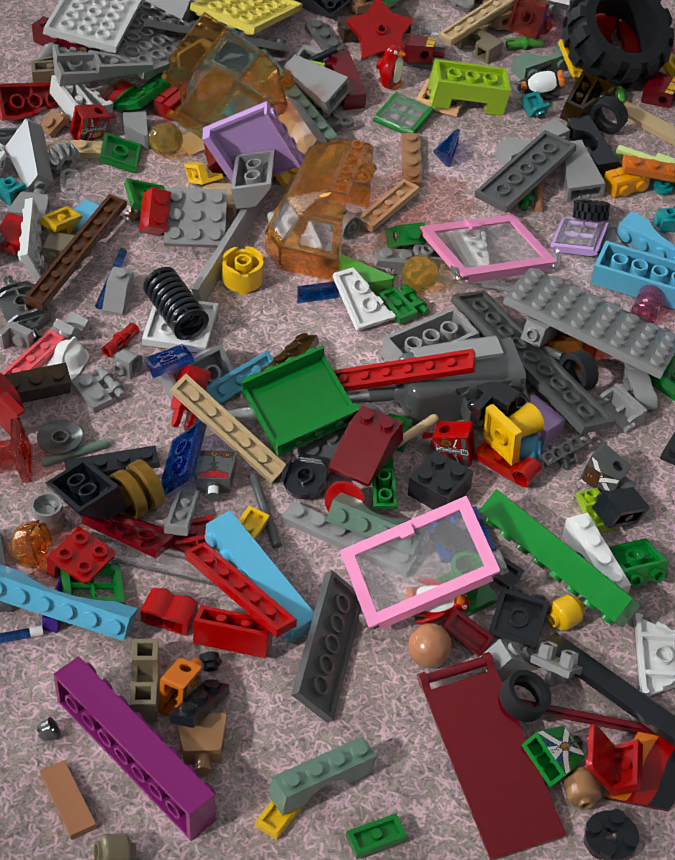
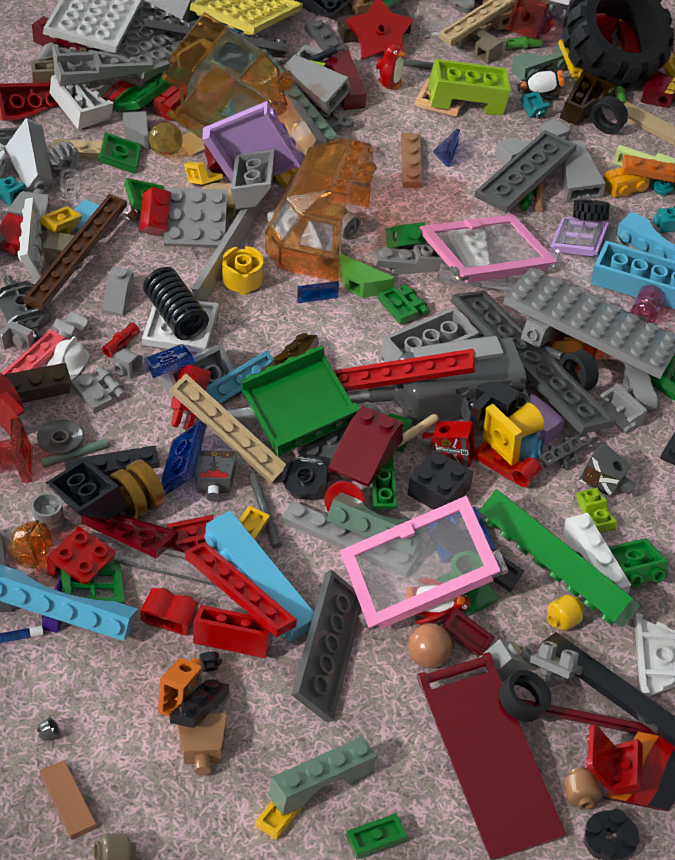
medium nougat bracket [40,109,71,138] -> none
magenta brick [53,656,216,841] -> none
red torso [70,104,117,141] -> none
clear blue bar [95,248,127,309] -> none
dark tan arch [129,639,159,721] -> none
light grey tile [164,488,201,536] -> none
white wing [333,267,396,332] -> none
tan plate [359,179,420,233] -> none
clear piece [373,92,435,133] -> none
clear yellow piece [402,255,439,292] -> none
dark red torso [403,33,446,64] -> none
black plate [488,587,550,650] -> none
green torso [522,726,585,787] -> none
black arch [567,115,620,178] -> none
black brick [592,487,650,528] -> none

